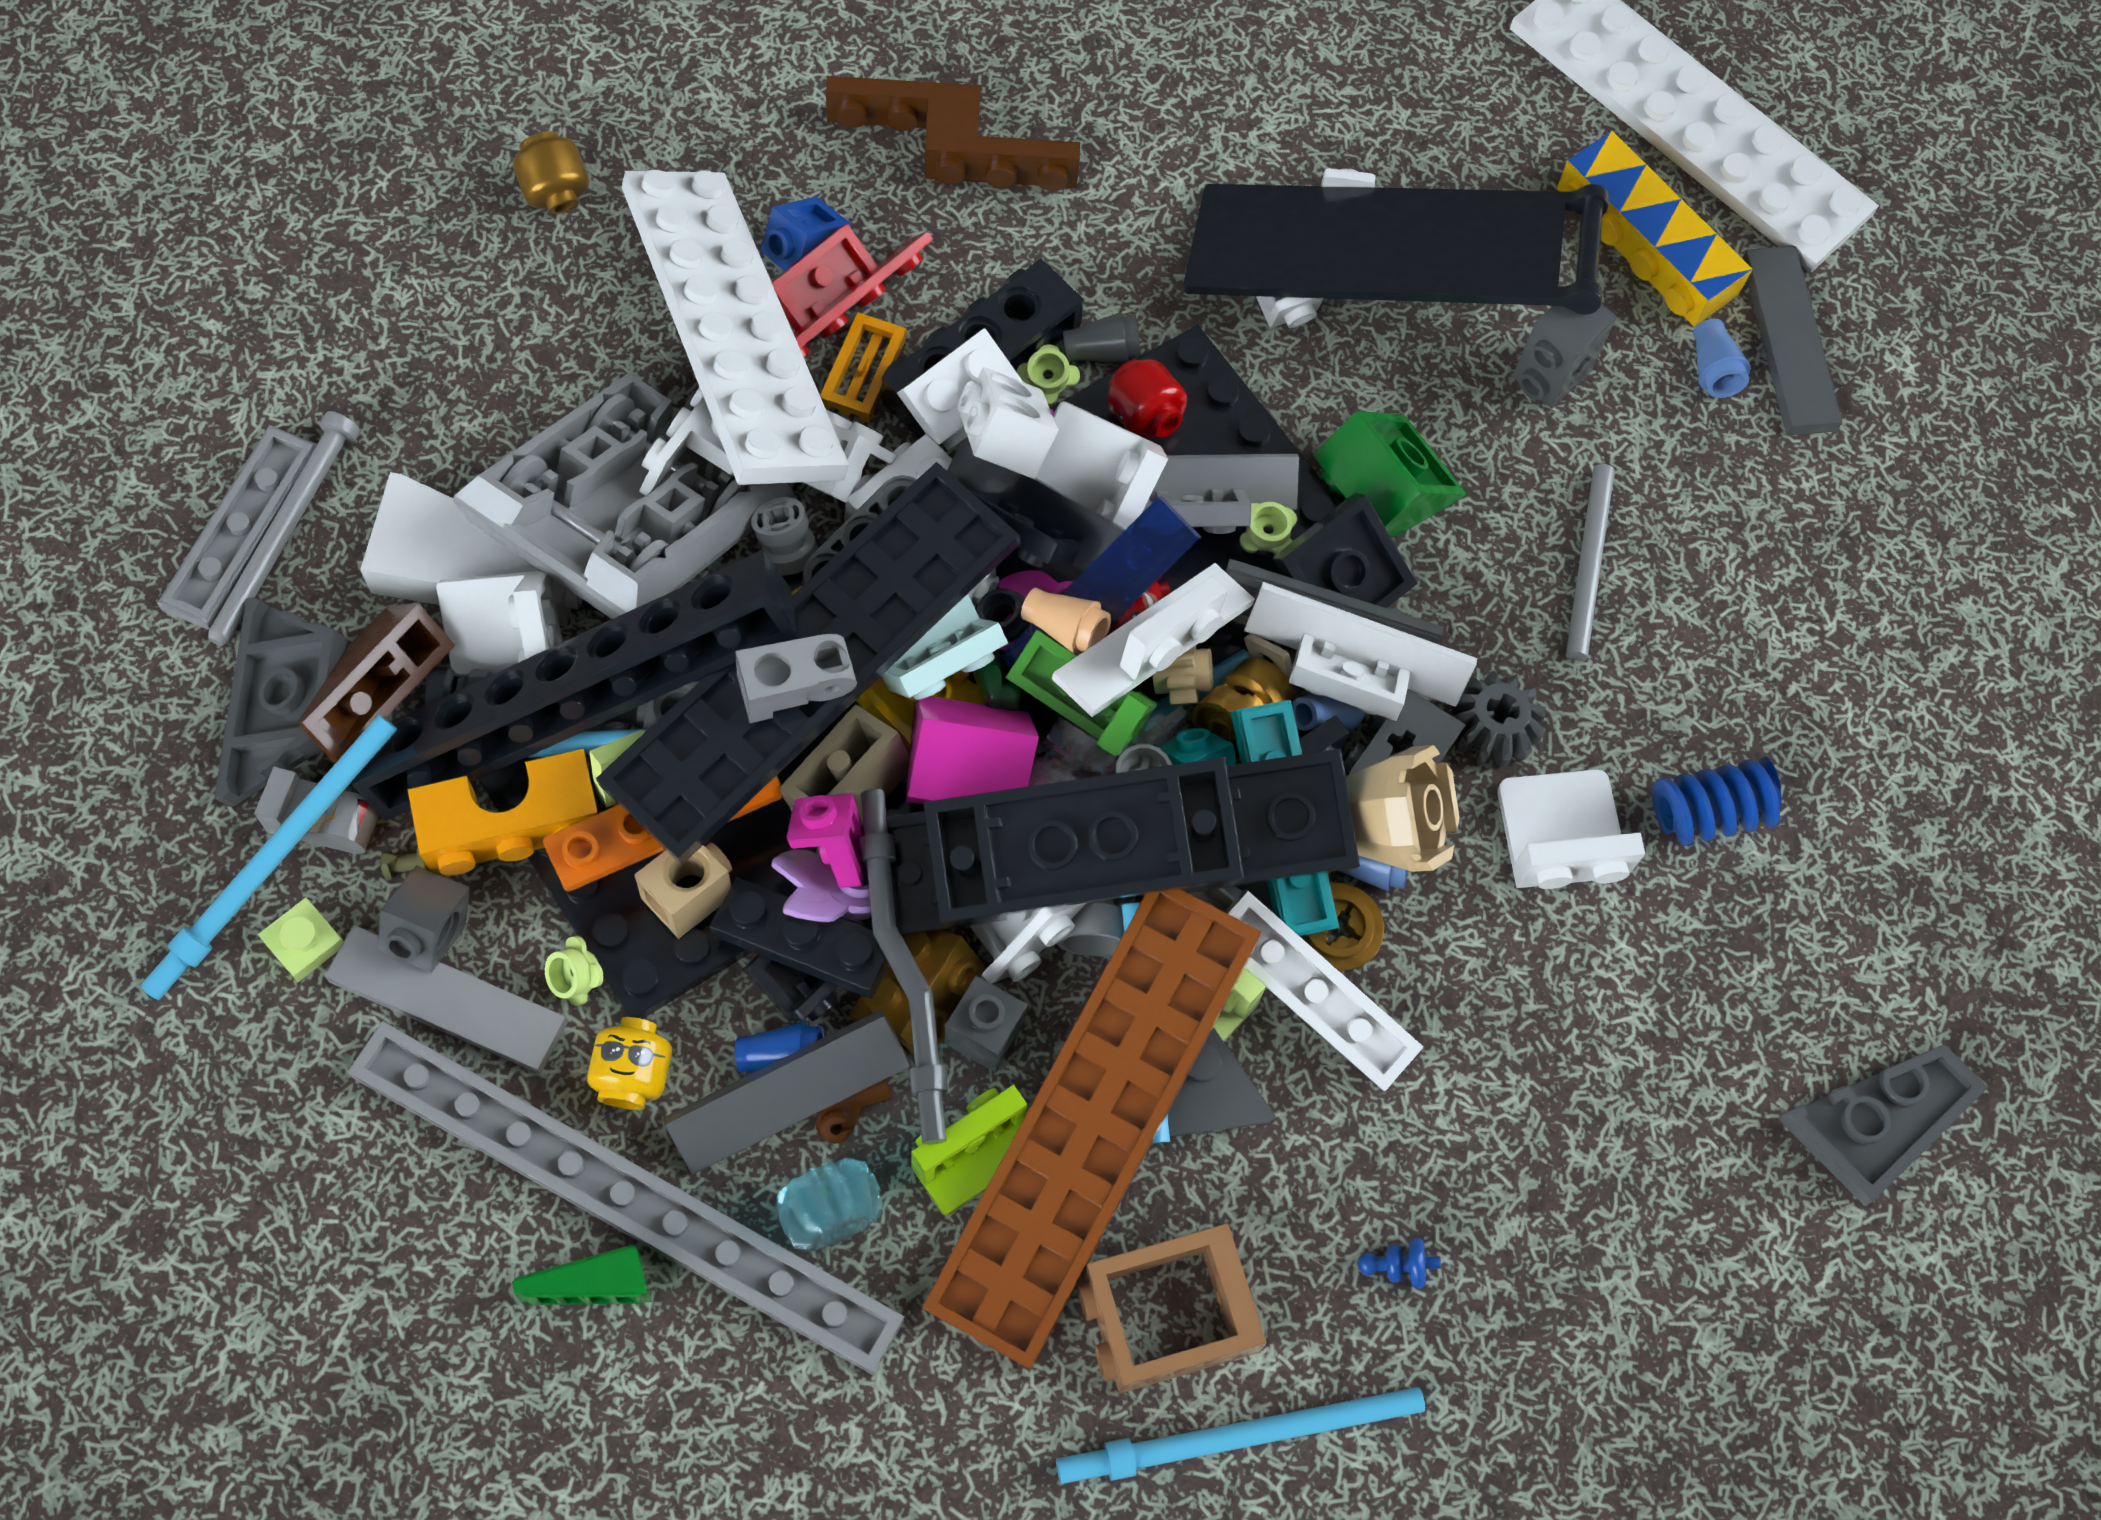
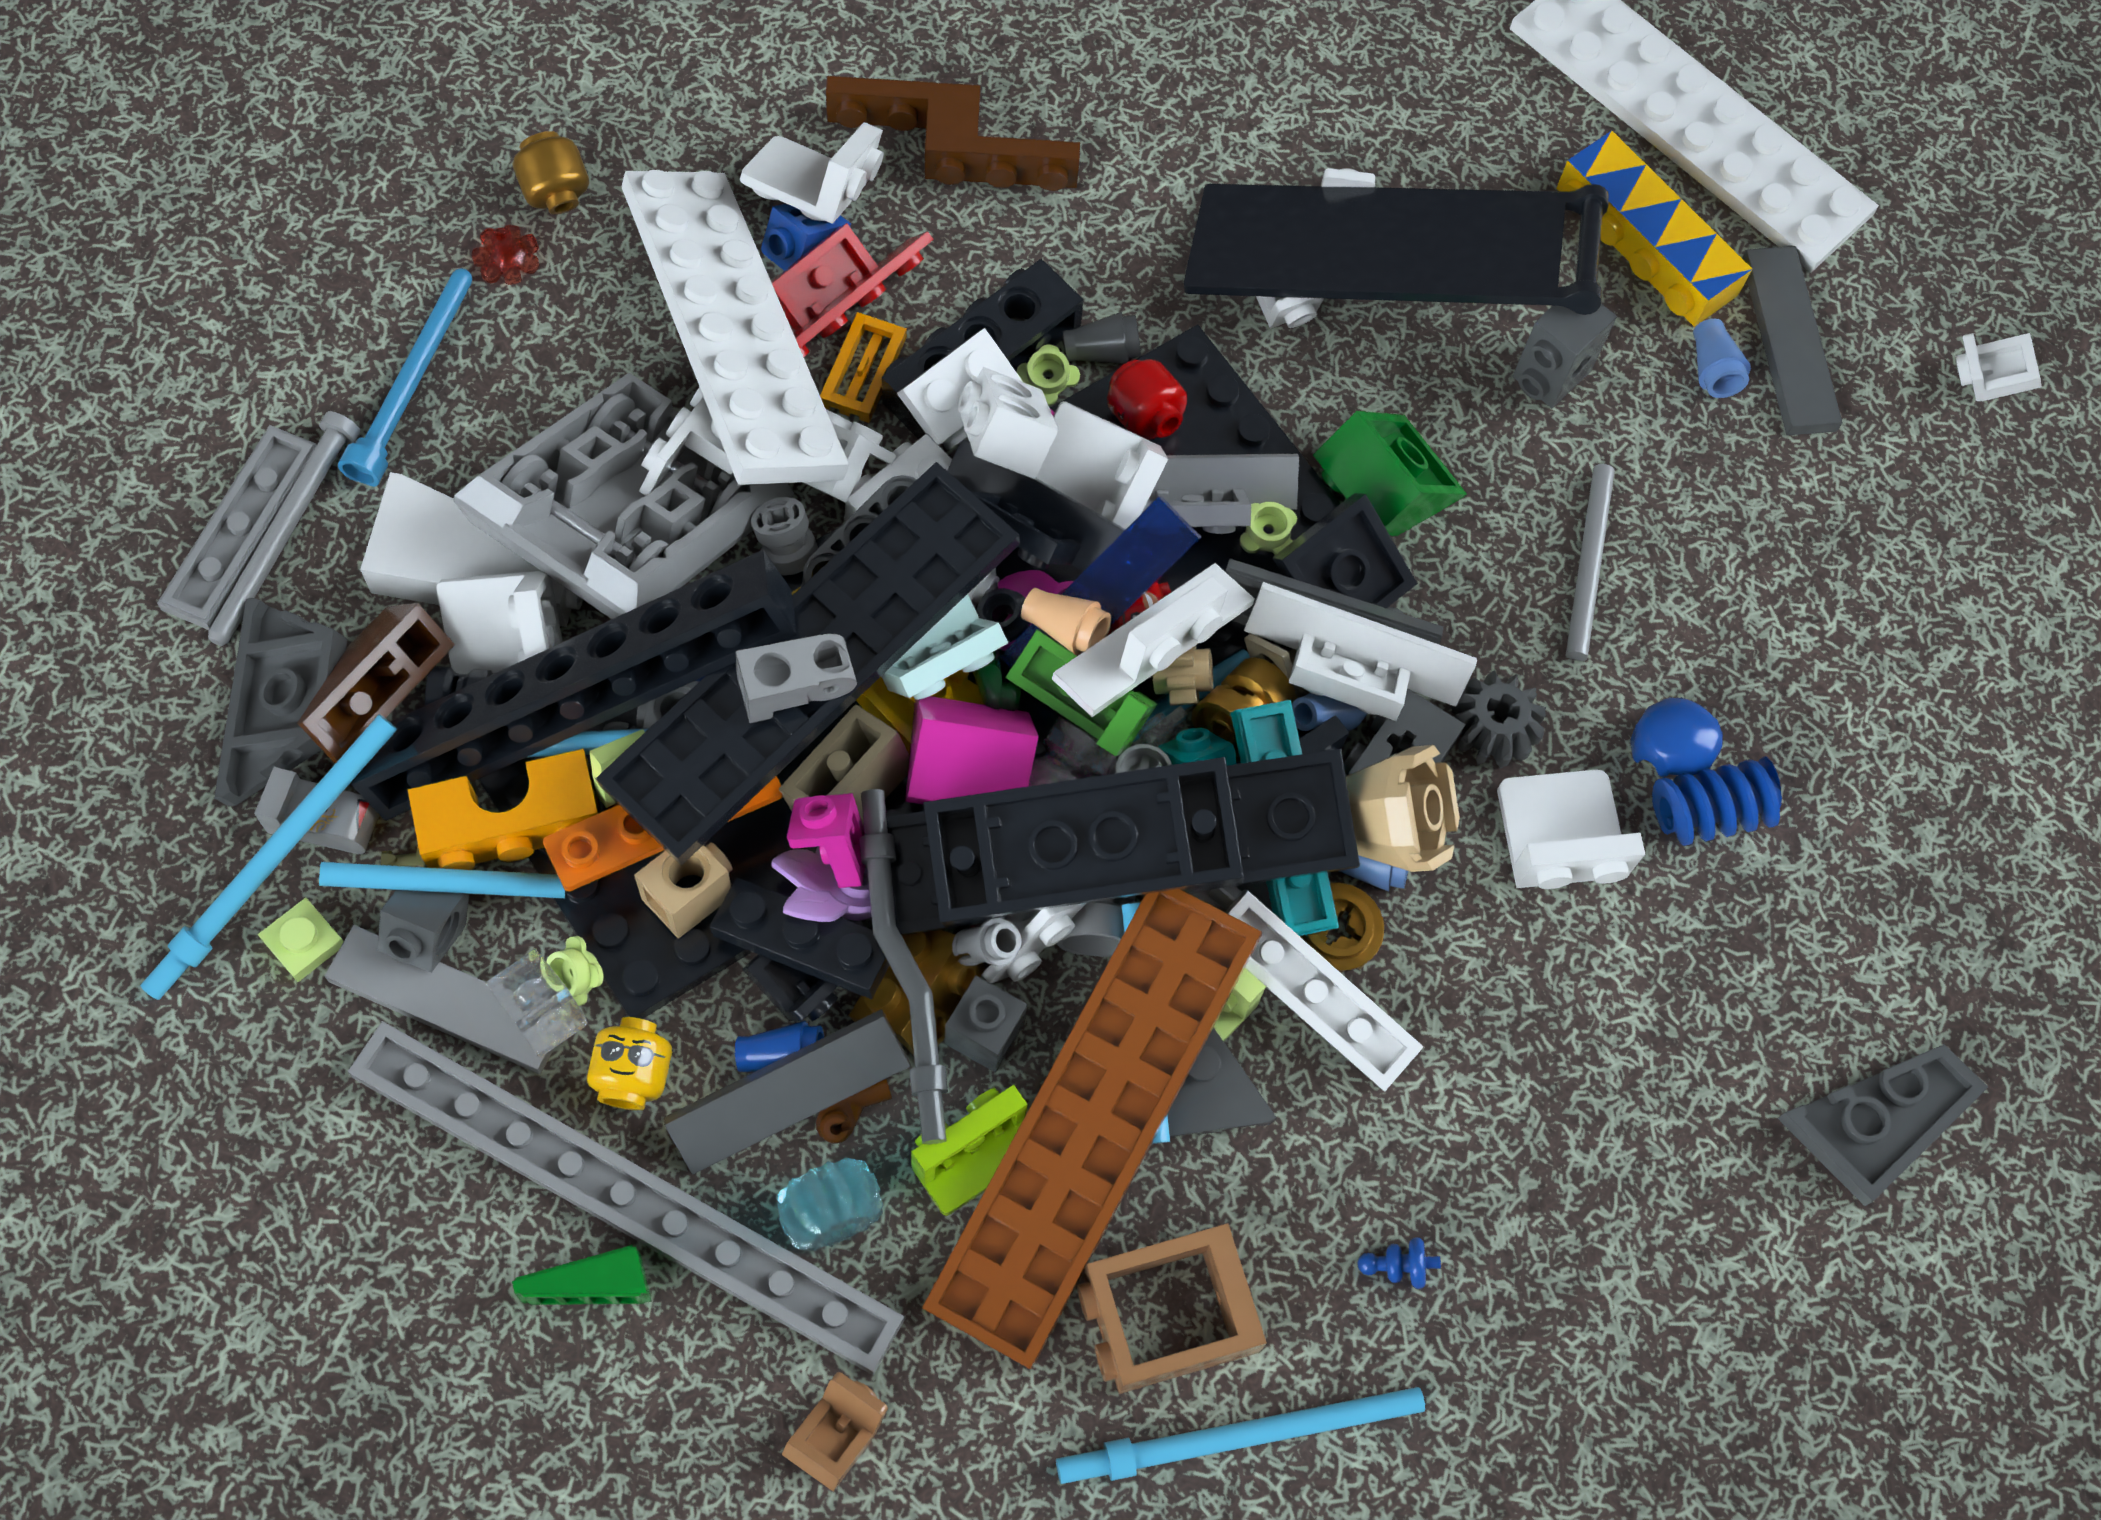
none -> medium azure bar [319,862,565,898]
none -> dark azure piece [338,268,472,487]
none -> clear red plant [472,225,540,285]
none -> clear bracket [485,948,587,1057]
none -> white bracket [740,122,884,224]
none -> medium nougat bracket [782,1372,888,1492]
none -> light grey pin [952,918,1022,966]
none -> blue hair [1630,697,1723,777]
none -> white bracket [1955,333,2042,401]

